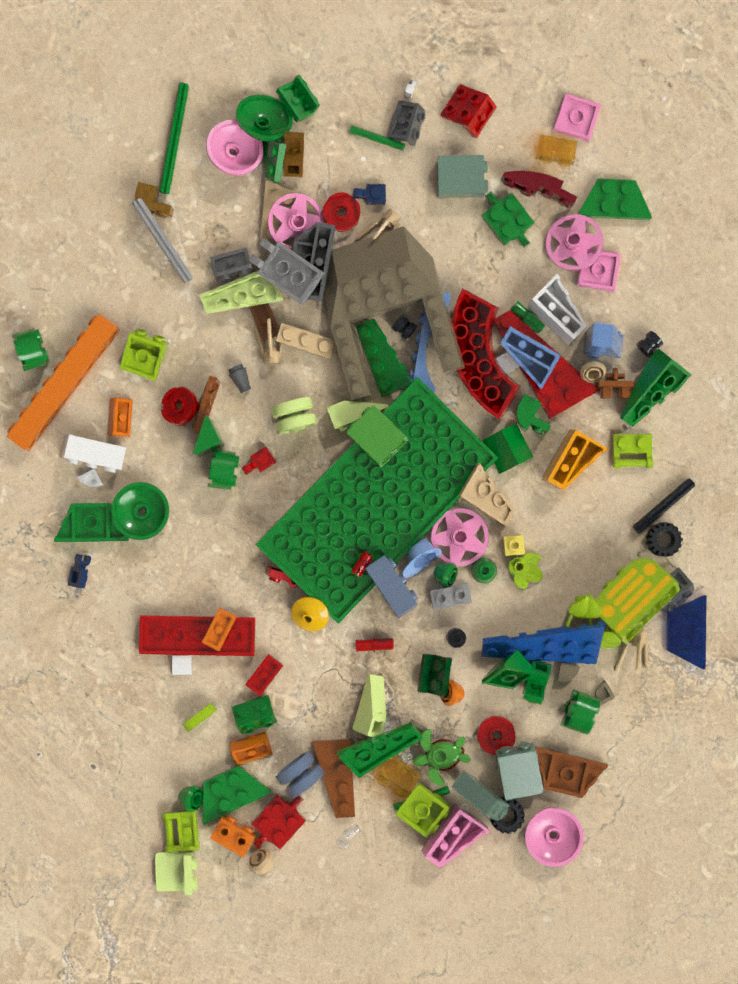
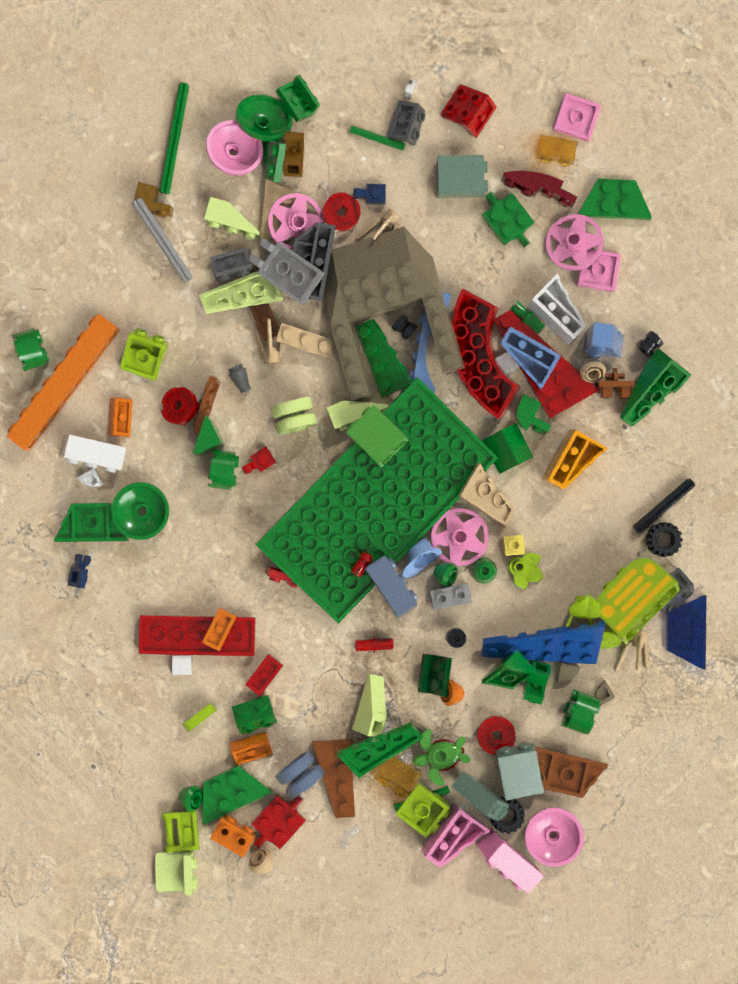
yellow dish [291,597,329,632] -> none
lime plate [612,434,653,469] -> none
none -> yellowish green slope [204,197,261,240]
none -> bright pink wedge [476,828,544,894]

